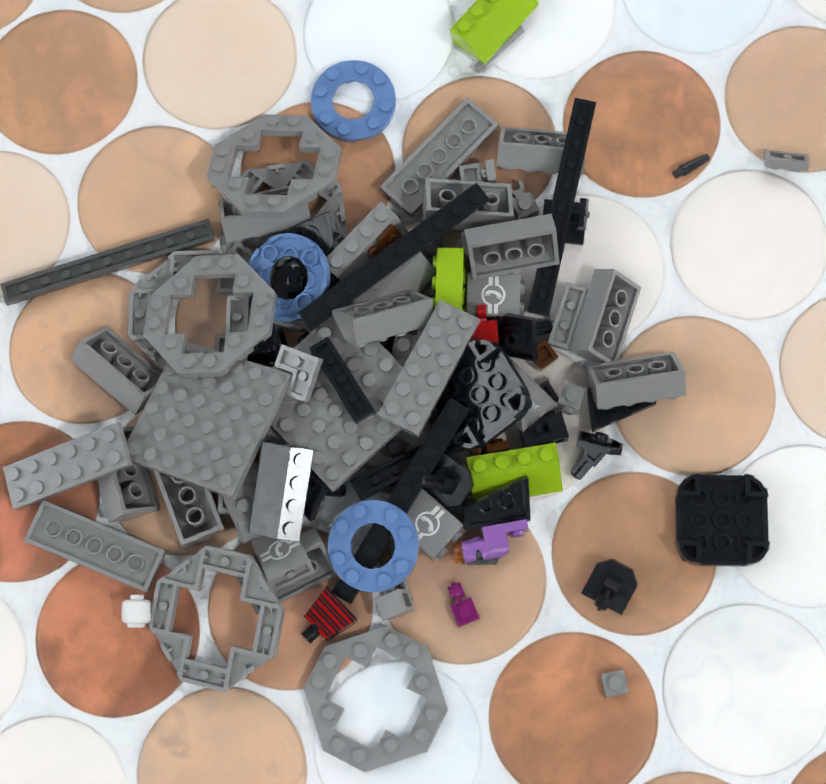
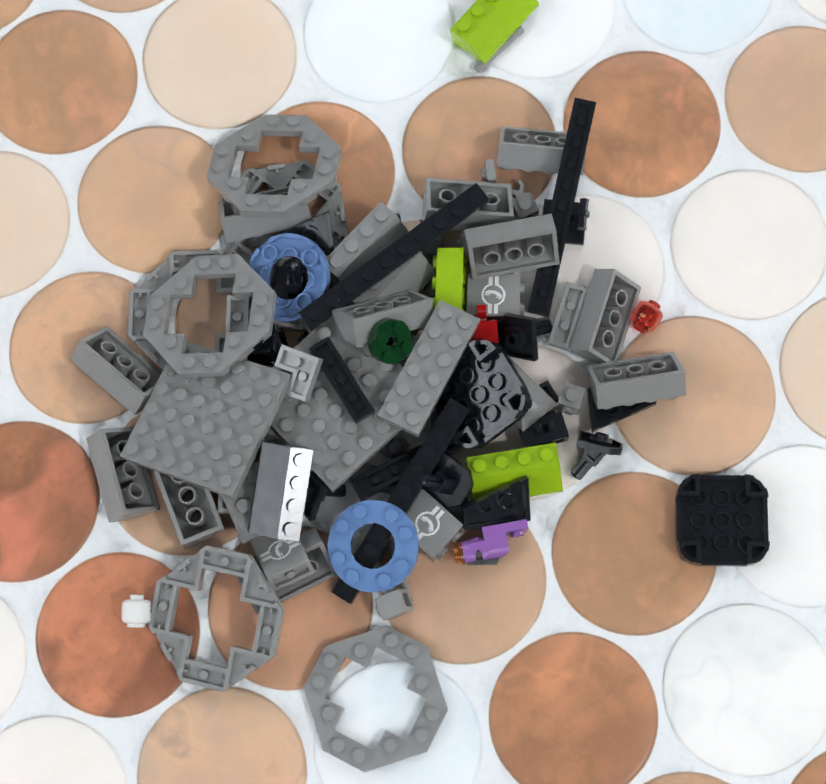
dark grey plate [0,219,215,306] -> none
light grey plate [3,422,133,510] -> none
light grey plate [24,500,166,593] -> none
torso [301,587,358,644] -> none
medium blue plate [311,60,396,143] -> none
reddish brown plate [367,224,402,256] -> none
light grey plate [380,98,499,217] -> none
magenta plate [447,582,480,628] -> none
light grey plate [459,163,483,182] -> none
reddish brown plate [471,438,510,456] -> none
reddish brown plate [533,340,559,371] -> none
black piece [581,558,638,615] -> none
light grey plate [600,669,629,698] -> none
black animal [672,154,710,179] -> none
light grey plate [763,149,810,172] -> none
none -> dark green plate [368,318,413,364]
none -> clear red head [630,300,663,334]

